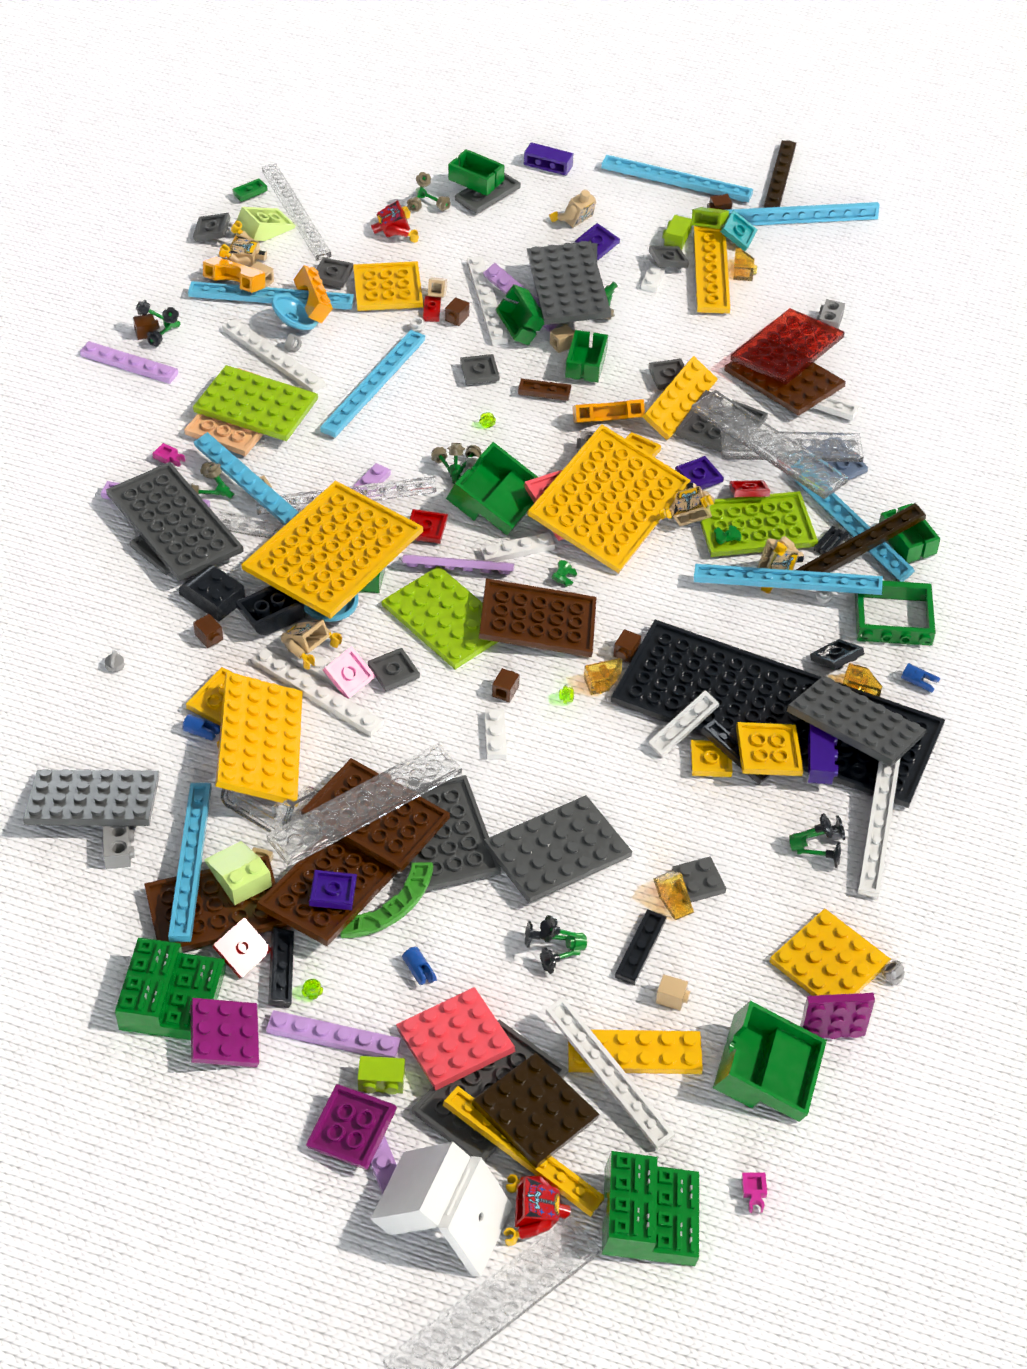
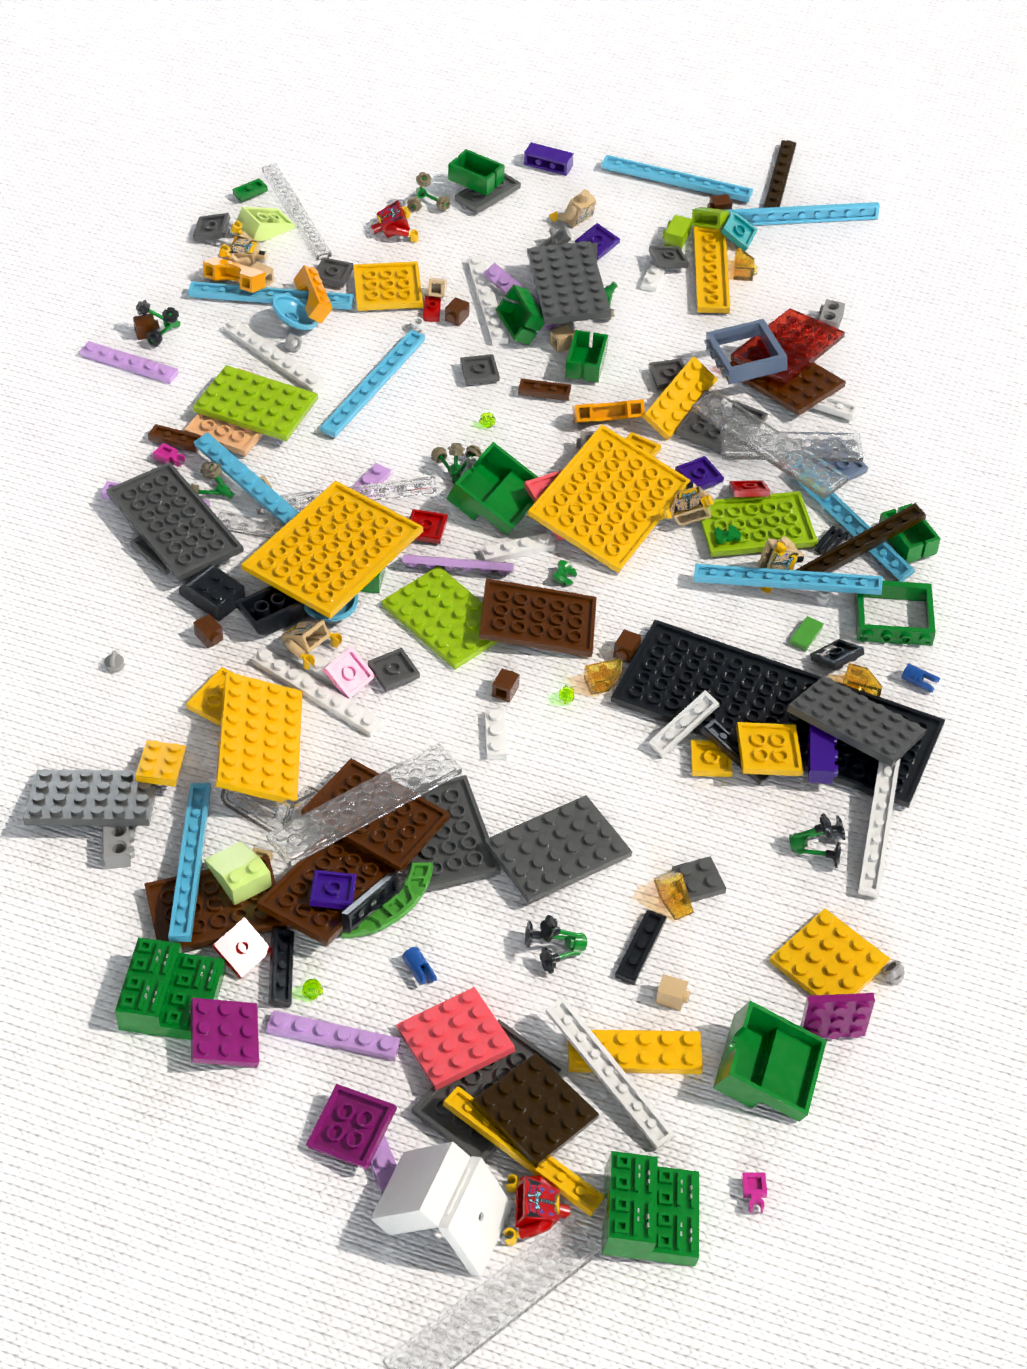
blue hinge [182,714,221,741] -> none
lime brick [358,1056,405,1095] -> none
none -> yellow plate [135,740,186,787]
none -> reddish brown plate [148,424,201,453]
none -> black tile [341,872,398,933]
none -> light grey plate [540,225,572,247]
none -> sand blue window [704,319,787,384]
none -> bright green tile [789,616,824,651]

